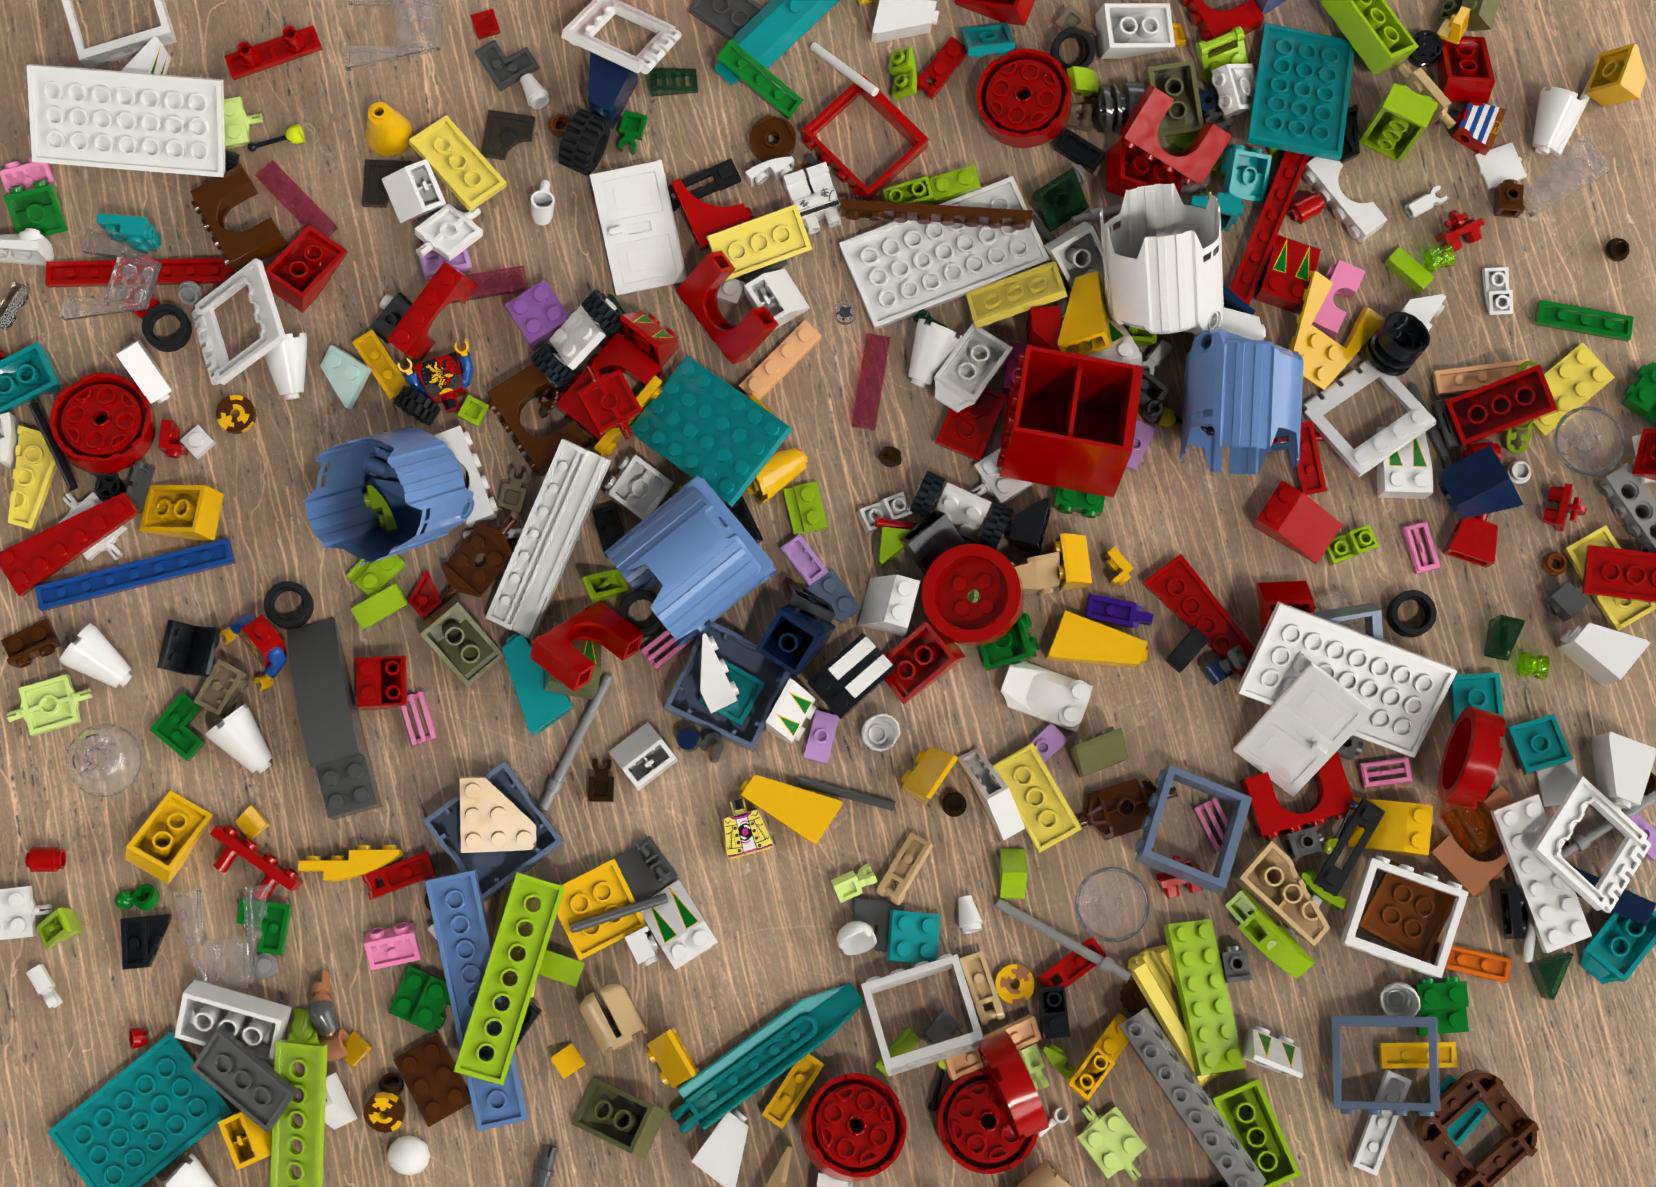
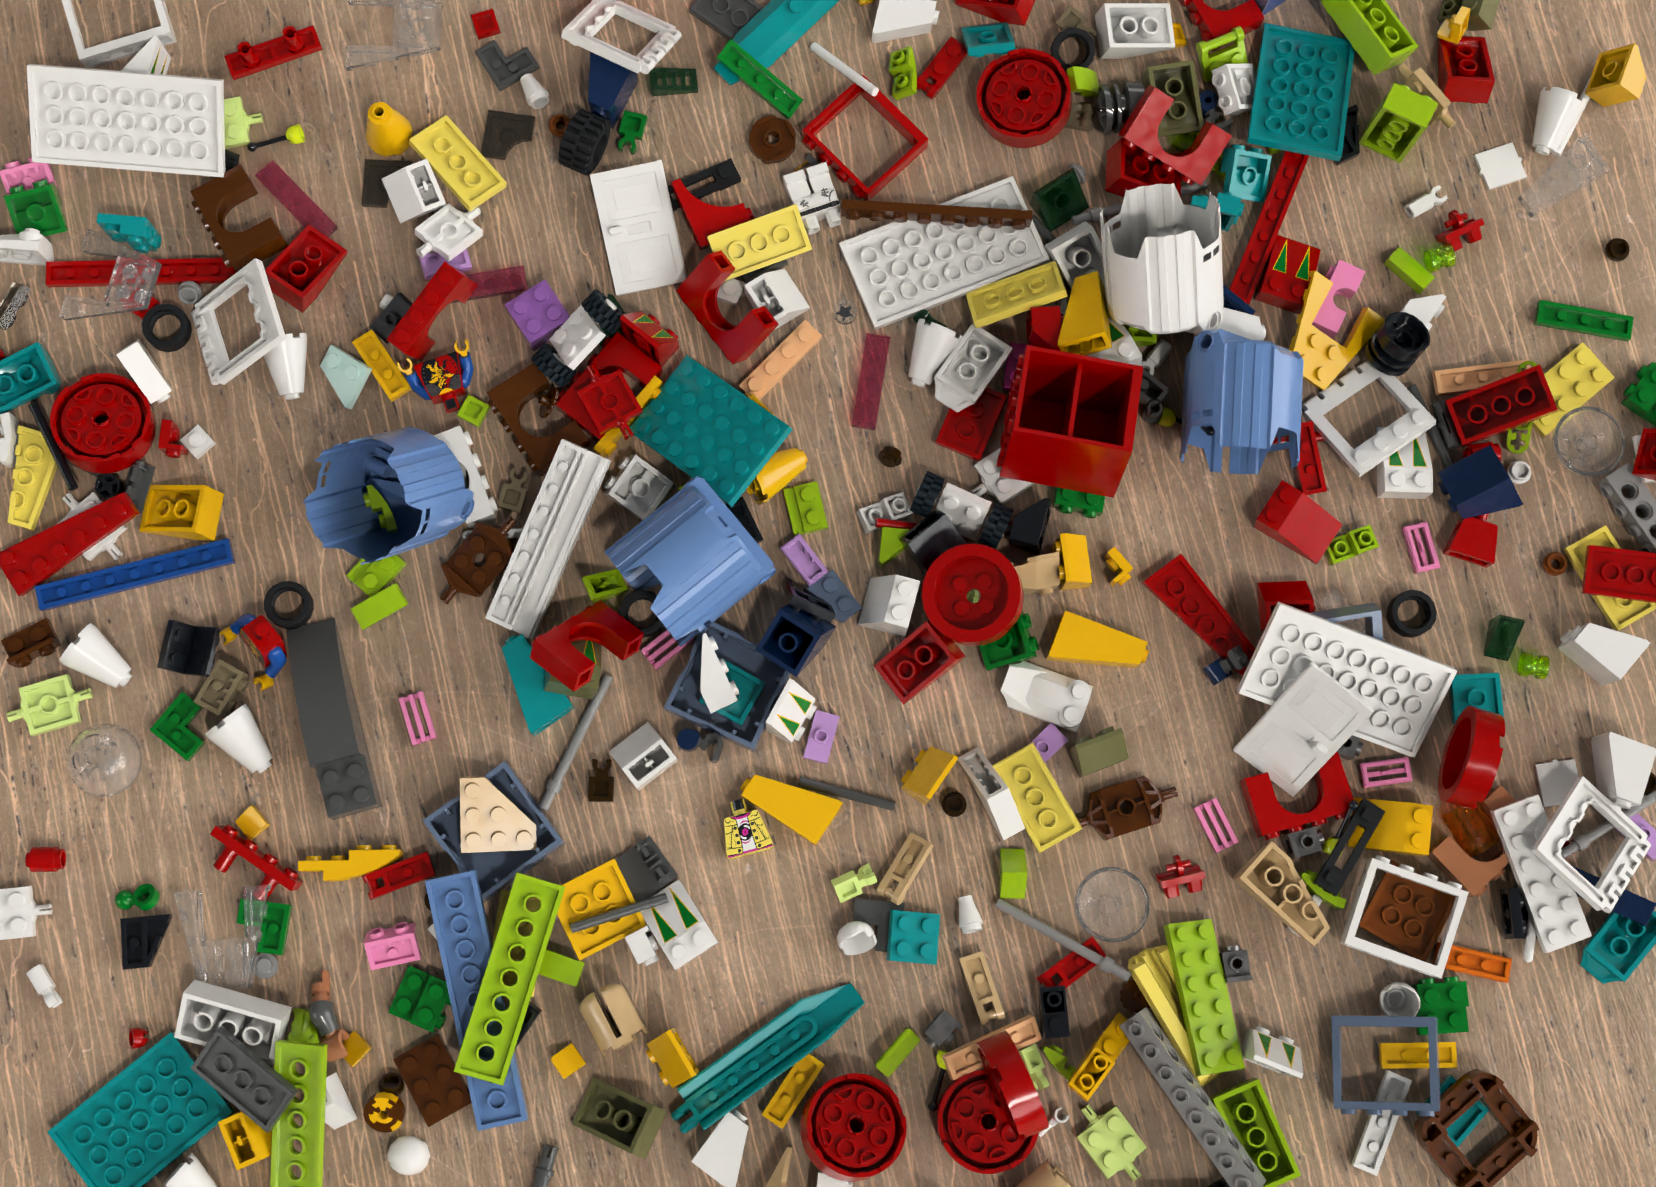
lime slope [36,907,83,949] -> none
yellow slope [125,790,213,884] -> none
reddish brown piece [216,395,257,434] -> none
red slope [356,655,407,711] -> none
black tyre [393,385,441,426] -> none
red piece [407,570,442,620] -> none
olive slope [417,596,504,688] -> none
white piece [531,180,555,225] -> none
black plate [592,504,625,558] -> none
white slope [745,156,794,187] -> none
black slope [807,633,897,719] -> none
white hair [861,714,901,752] -> none
white window [861,954,984,1076] -> none
lime slope [883,164,982,205] -> none
yellow piece [994,964,1035,1004] -> none
black plate [1054,128,1106,174] -> none
dark purple hinge [1084,594,1154,628] -> none
lavender plate [1126,420,1156,472] -> none
sand blue window [1135,765,1252,894] -> none
black tyre [1165,627,1210,673] -> none
lime slope [1225,888,1315,979] -> none
red brick [1288,192,1325,224] -> none
white arch [1303,157,1388,243] -> none
black wheel [1409,30,1443,68] -> none
torso [1447,101,1506,156] -> none
white slope [1482,267,1513,315] -> none
reddish brown brick [1494,179,1525,218] -> none
teal plate [1506,714,1573,775] -> none
clear green slope [1528,952,1574,1000] -> none
red hips [1543,483,1587,532] -> none
dark grey brick [1543,581,1589,622] -> none

